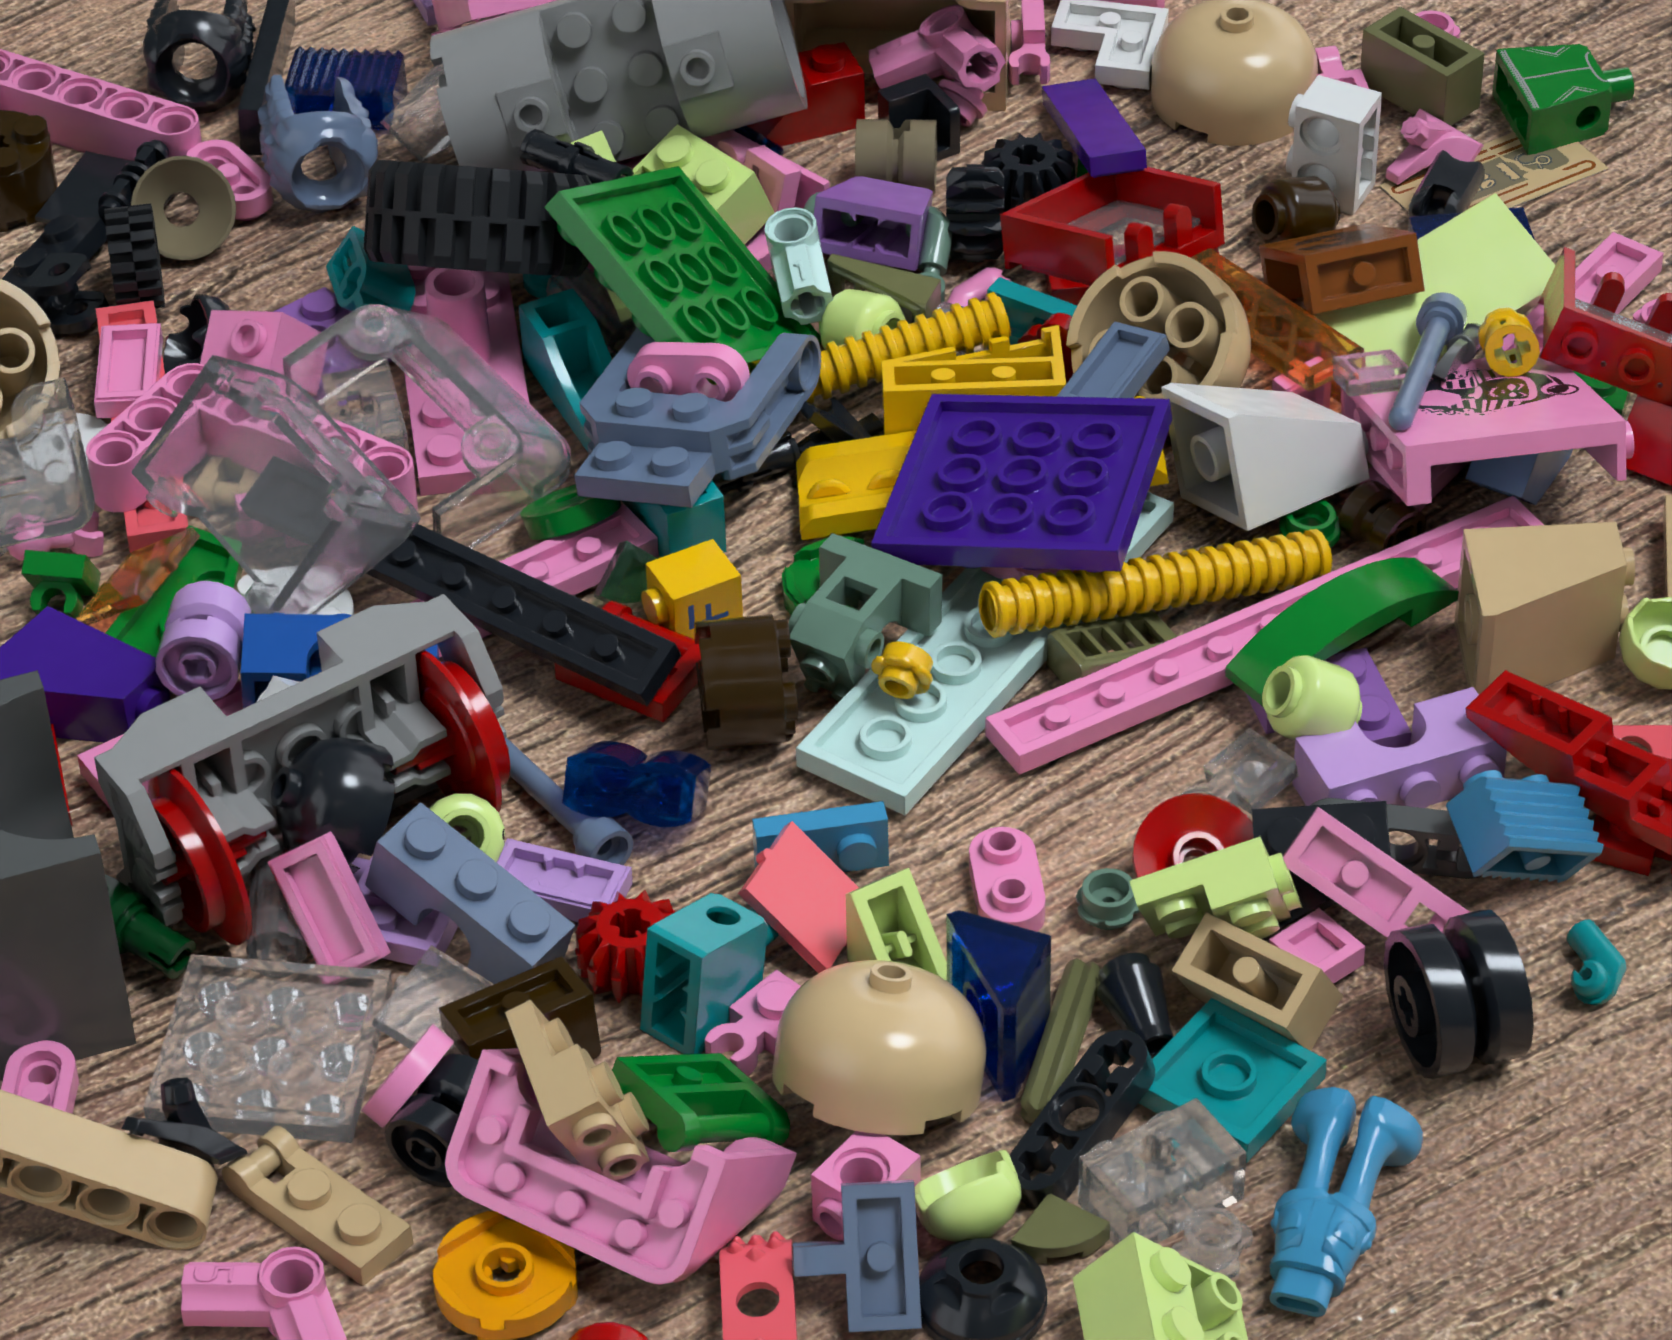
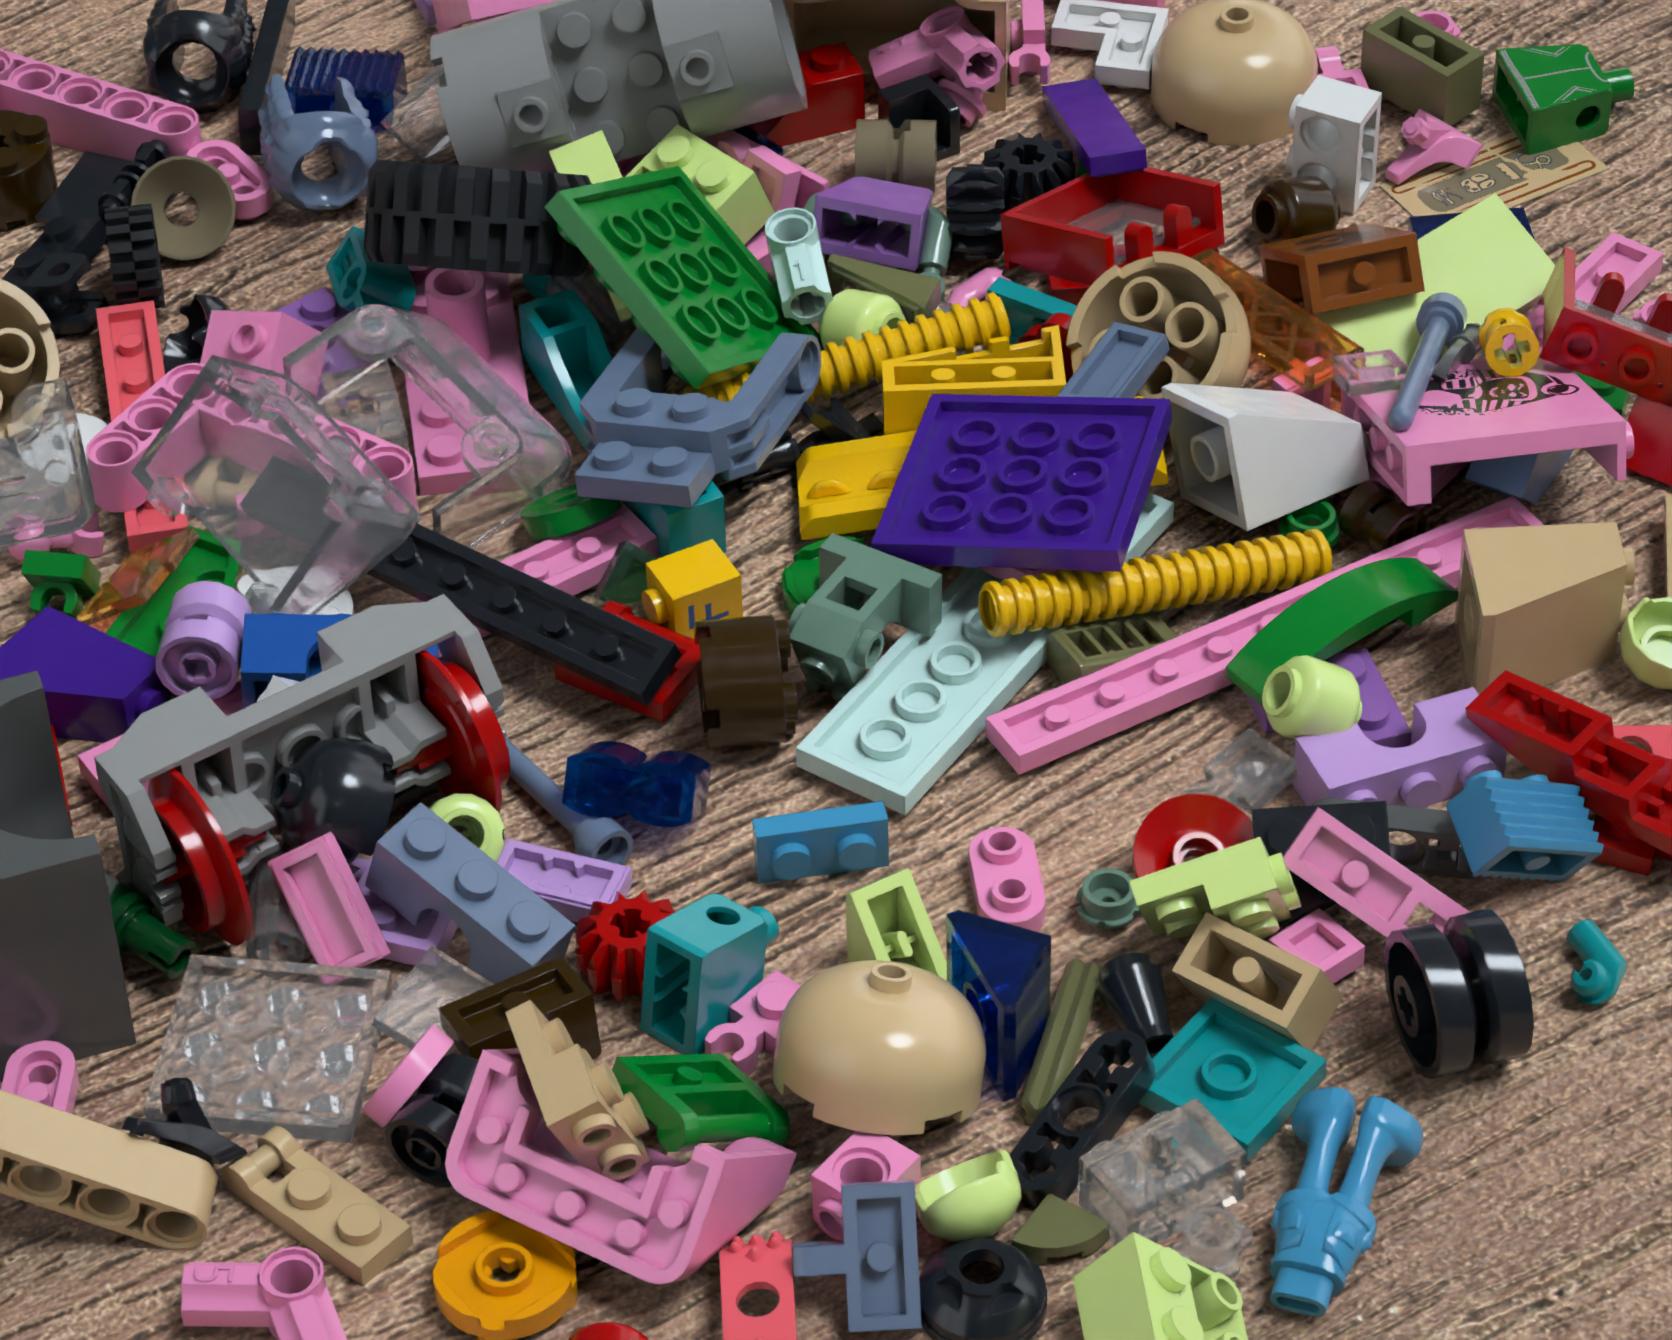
bright pink tile [94,323,163,418] -> none
black pin [520,129,634,184] -> none
bright pink plate [627,342,750,402] -> none
coral piece [738,821,859,973] -> none
yellow plate [871,641,933,699] -> none
black piece [1408,150,1485,231] -> none

